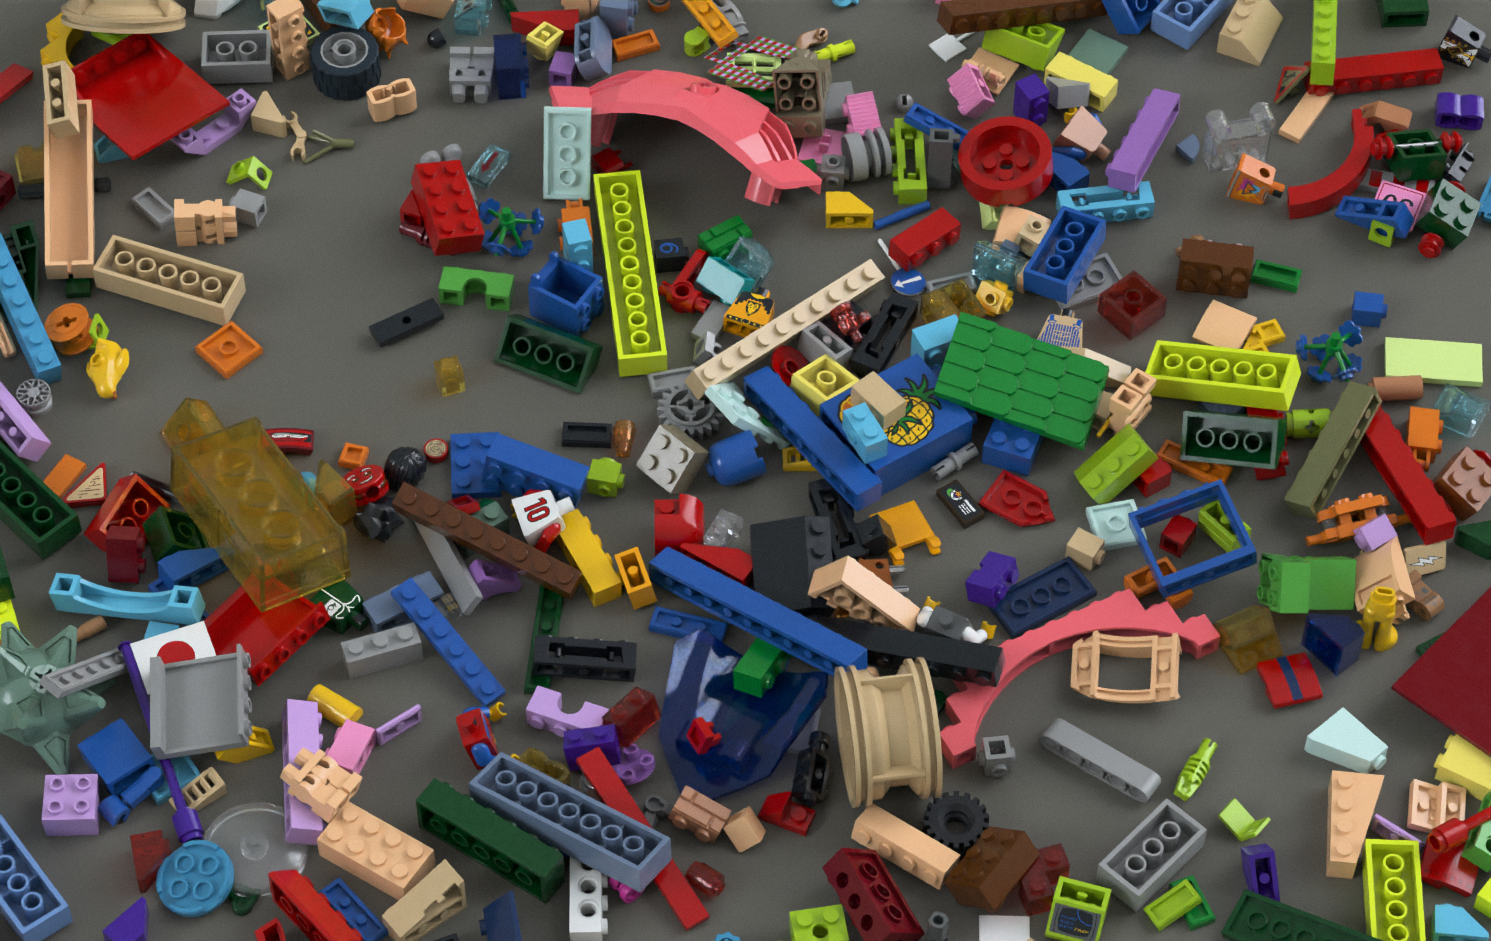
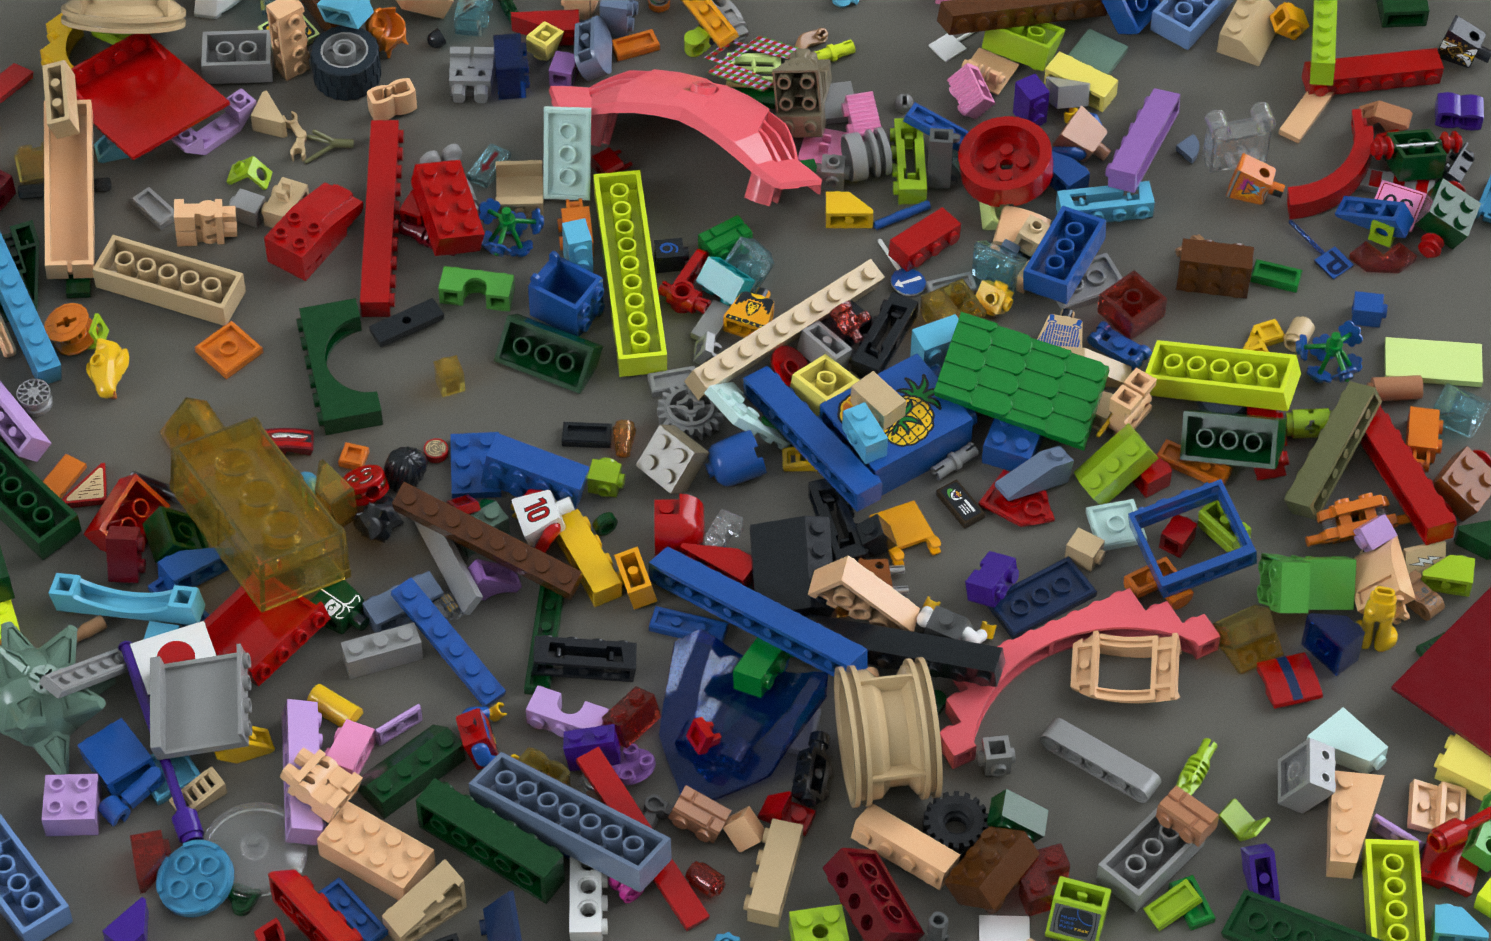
light nougat slope [1192,299,1257,349] -> none
piece [1273,66,1311,105] -> none
none -> tan brick [261,177,309,228]
none -> red piece [264,182,364,281]
none -> dark green arch [296,298,383,435]
none -> dark green slope [358,724,466,819]
none -> red brick [360,120,404,317]
none -> tan panel [496,160,544,220]
none -> dark green tile [592,512,618,536]
none -> tan brick [744,818,803,928]
none -> brick [987,789,1049,843]
none -> sand blue slope [995,446,1074,501]
none -> blue plate [1087,321,1152,370]
none -> nougat brick [1156,786,1219,847]
none -> light orange brick [1269,2,1309,40]
none -> light grey piece [1278,738,1336,814]
none -> tan brick [1284,316,1315,352]
none -> piece [1288,220,1354,280]
none -> clear red tile [1349,241,1417,273]
none -> lime slope [1421,555,1475,597]

